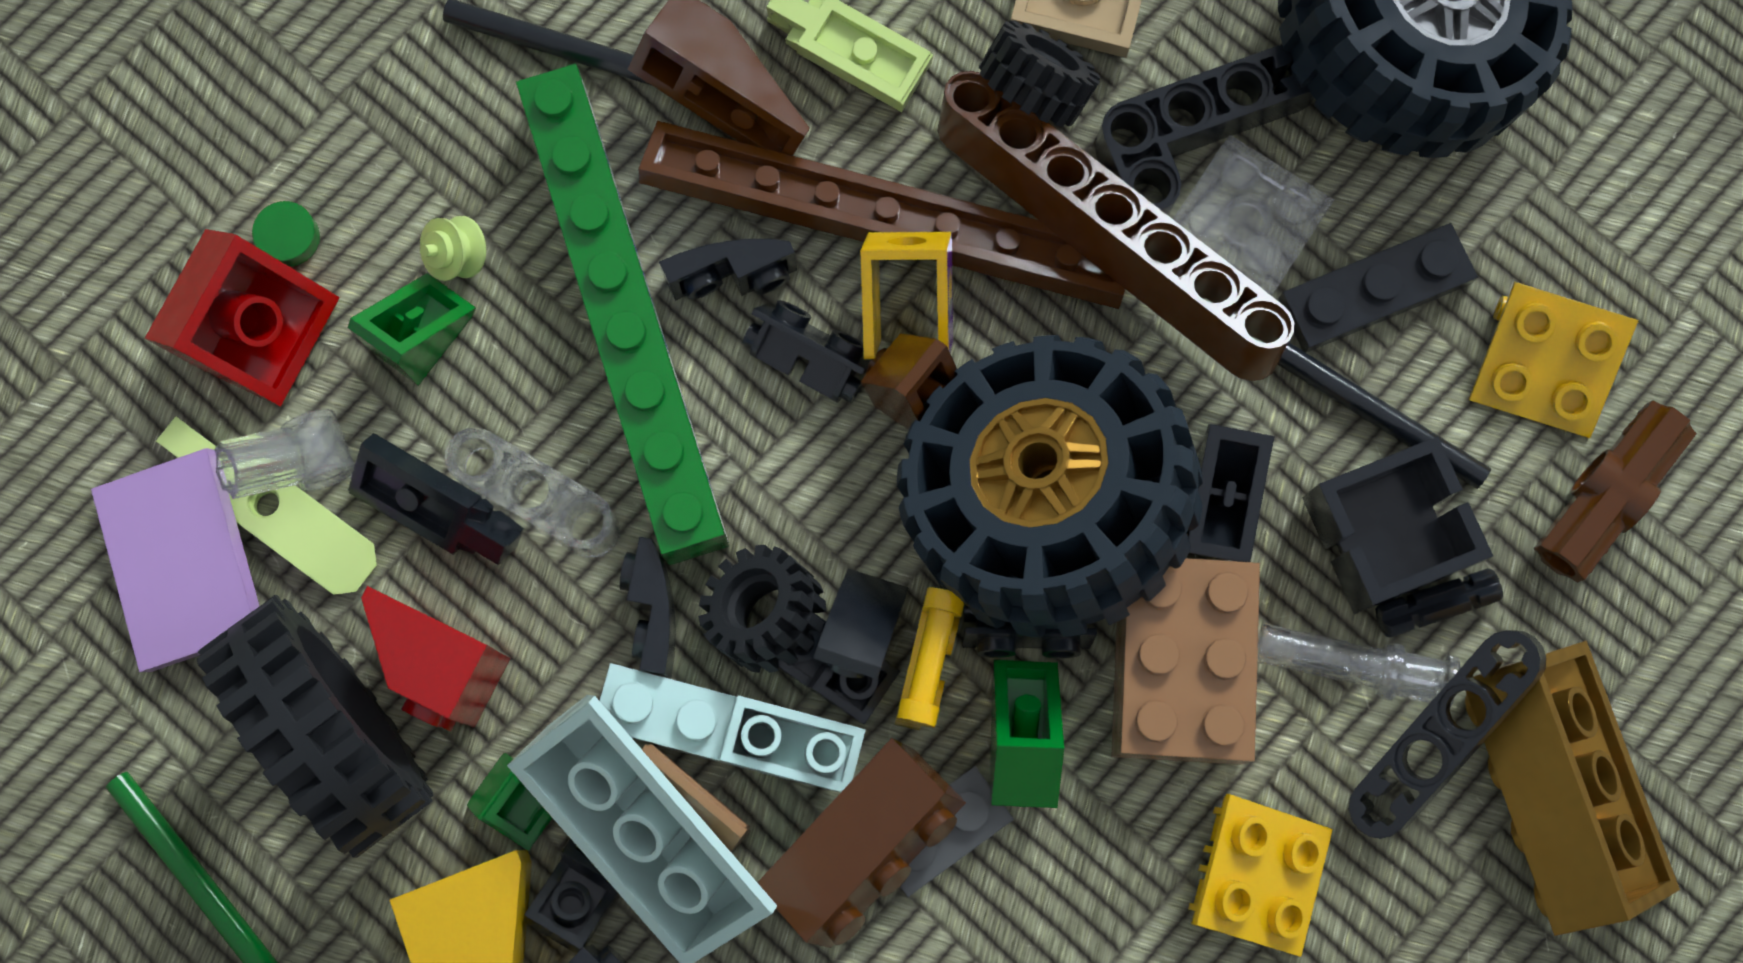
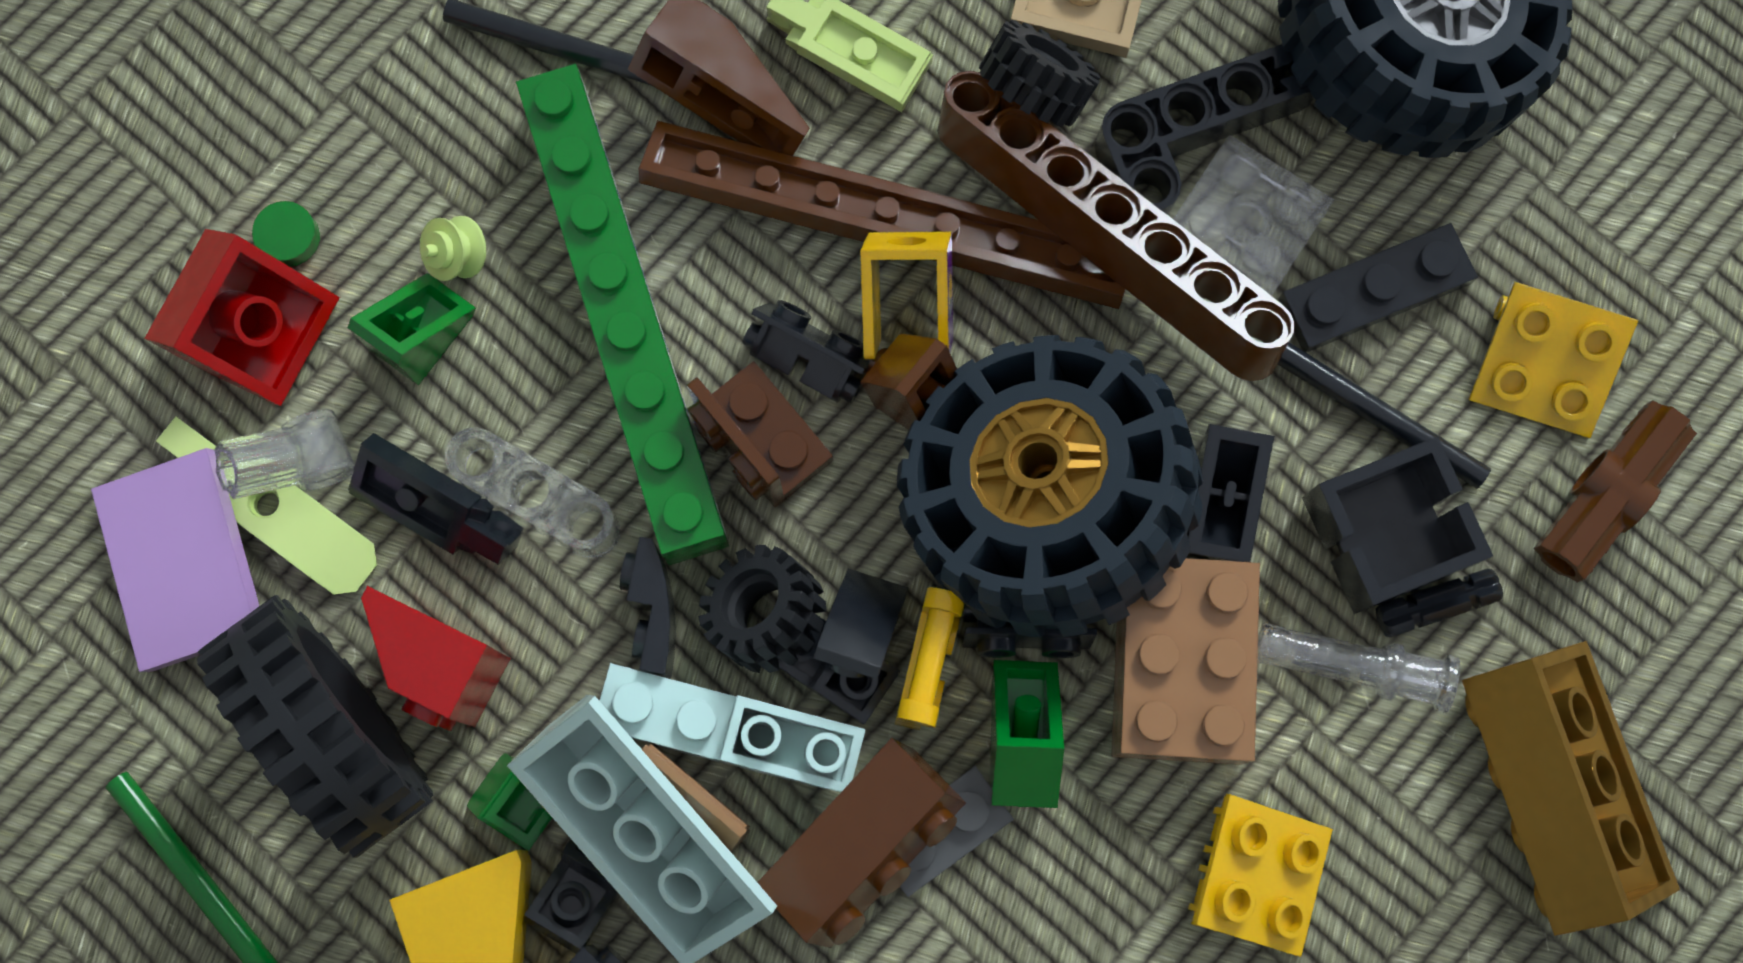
black slope [659,239,797,301] -> none
black beam [1348,630,1547,839] -> none
none -> reddish brown bracket [687,361,834,507]

